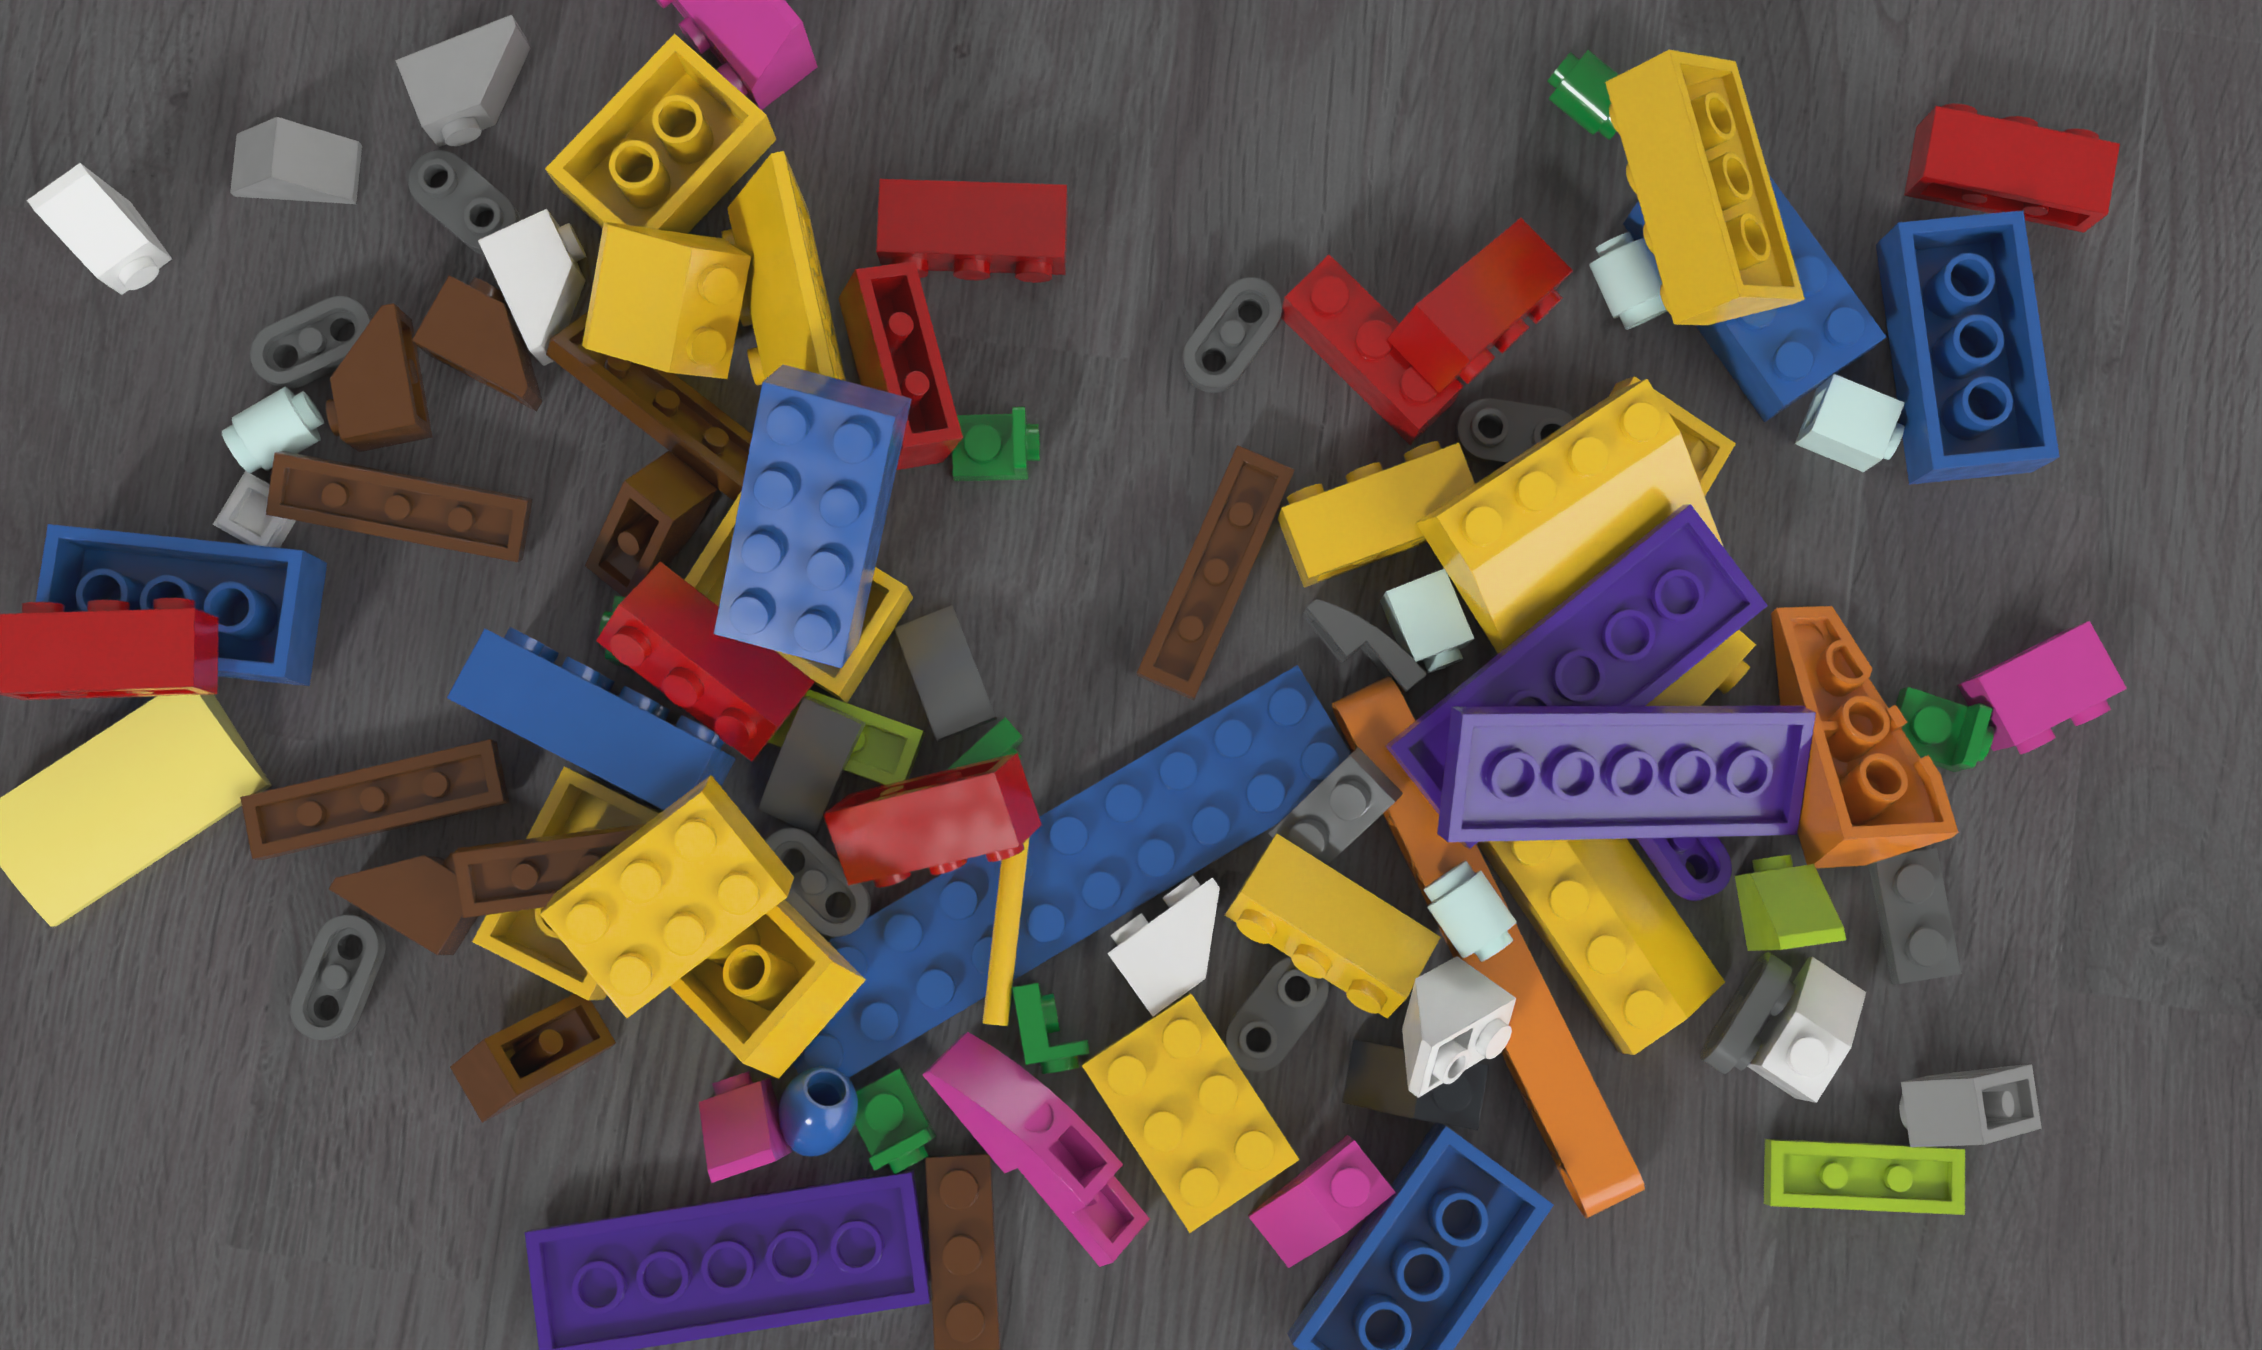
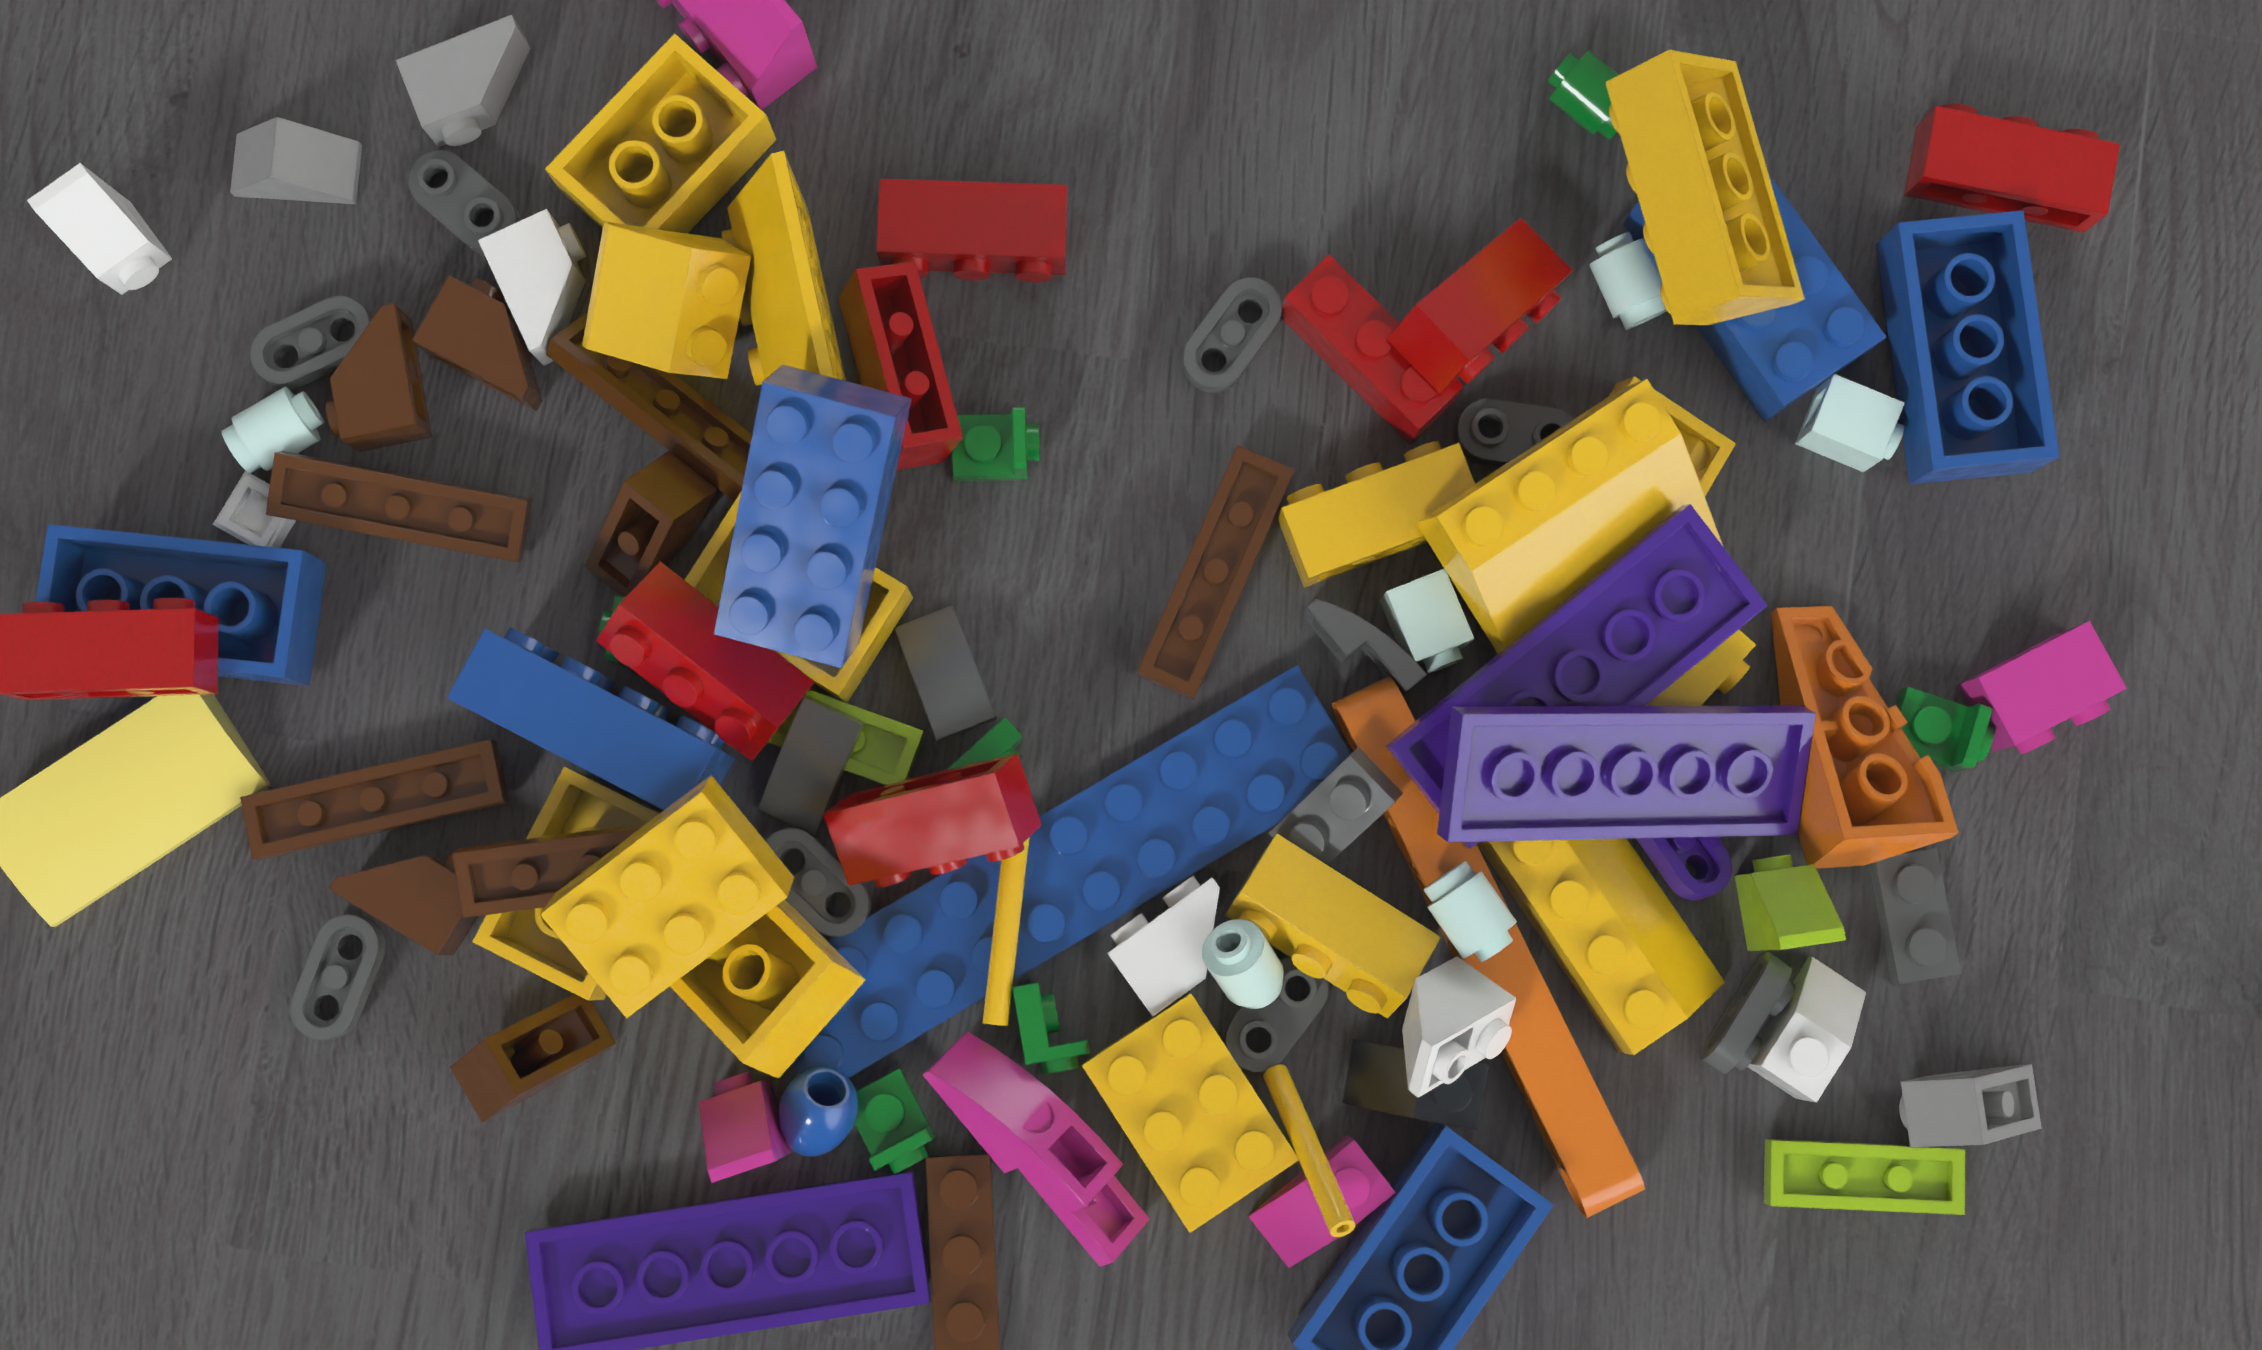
none -> light aqua brick [1202,919,1284,1009]
none -> yellow piece [1263,1064,1355,1237]

